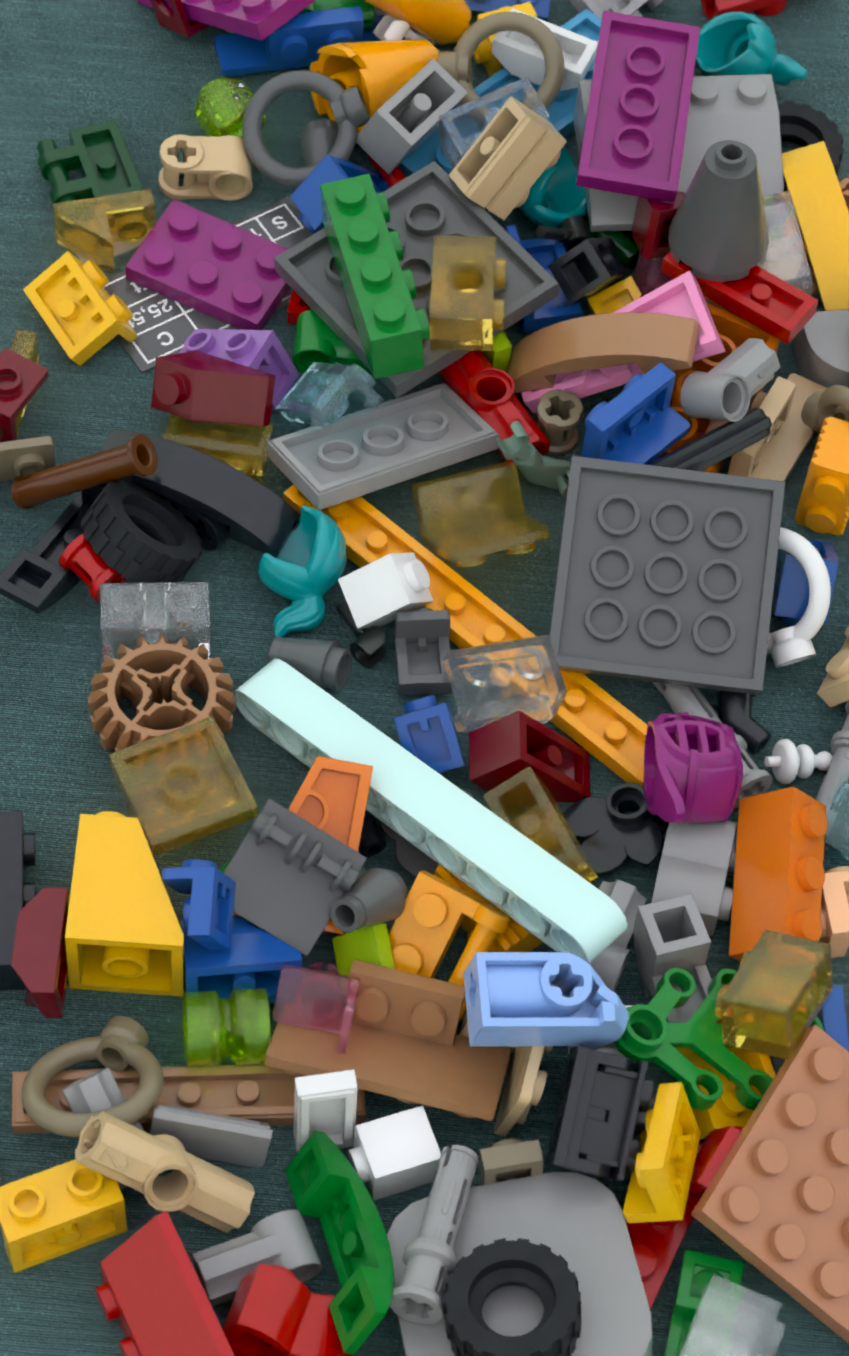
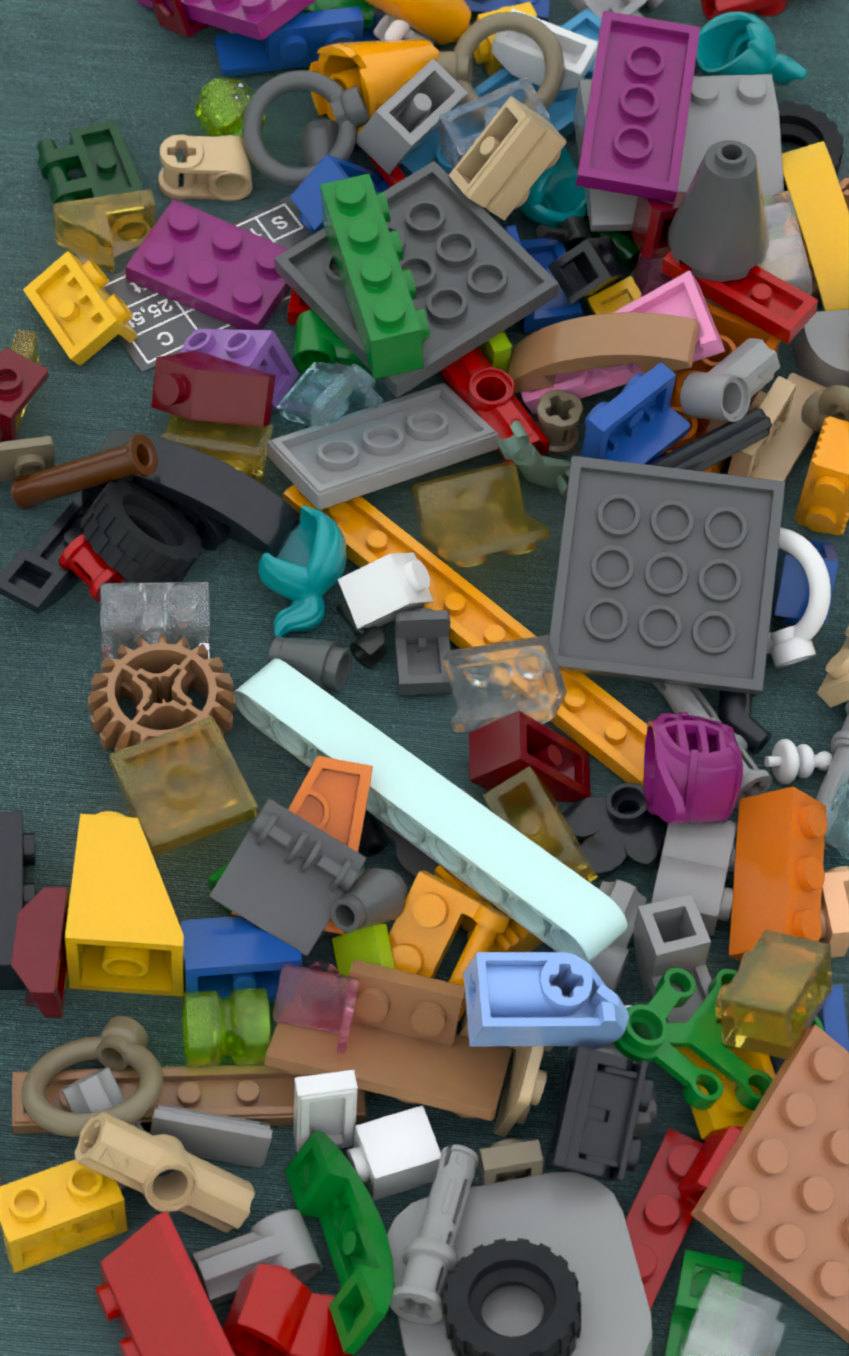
blue bracket [162,859,236,950] -> none
blue bracket [394,695,466,773] -> none
clear yellow brick [429,236,506,351] -> none
yellow bracket [623,1082,701,1223] -> none

